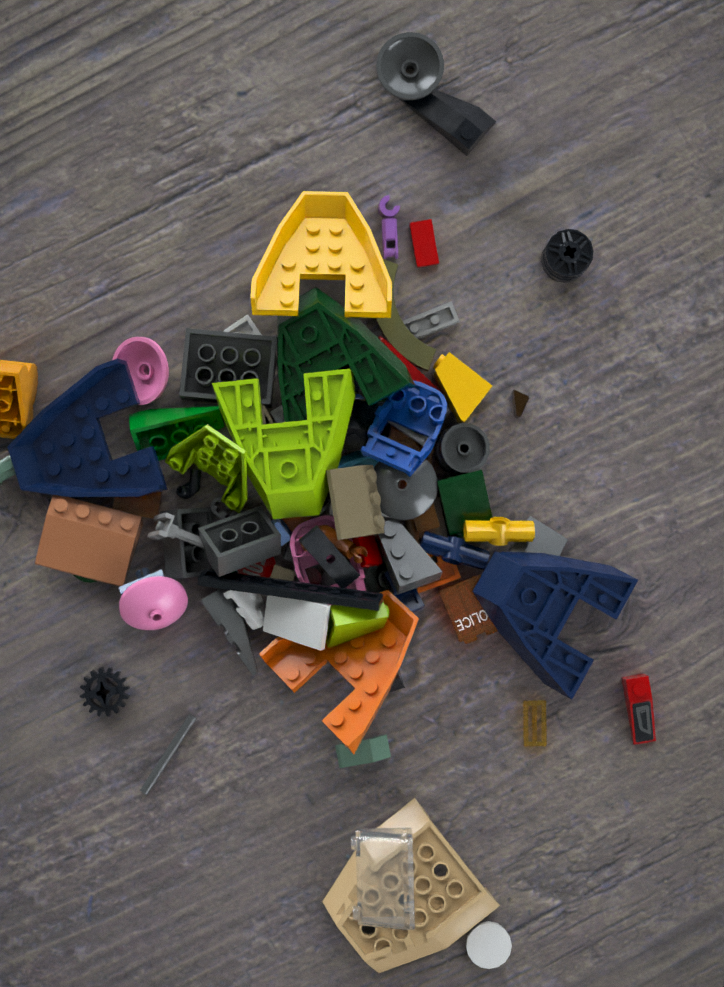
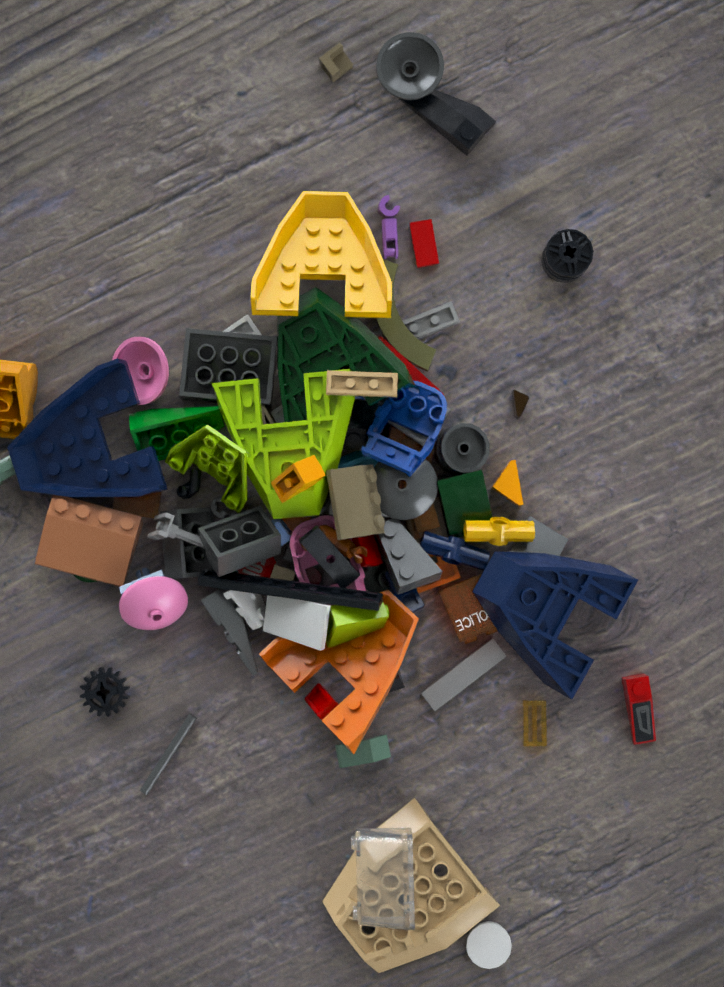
yellow slope [433,352,492,424] -> none
none -> light orange slope [271,455,326,503]
none -> red tile [304,683,339,720]
none -> dark tan panel [319,43,353,82]
none -> tan tile [326,370,398,398]
none -> light grey tile [421,638,506,711]
none -> light orange slope [491,460,524,506]

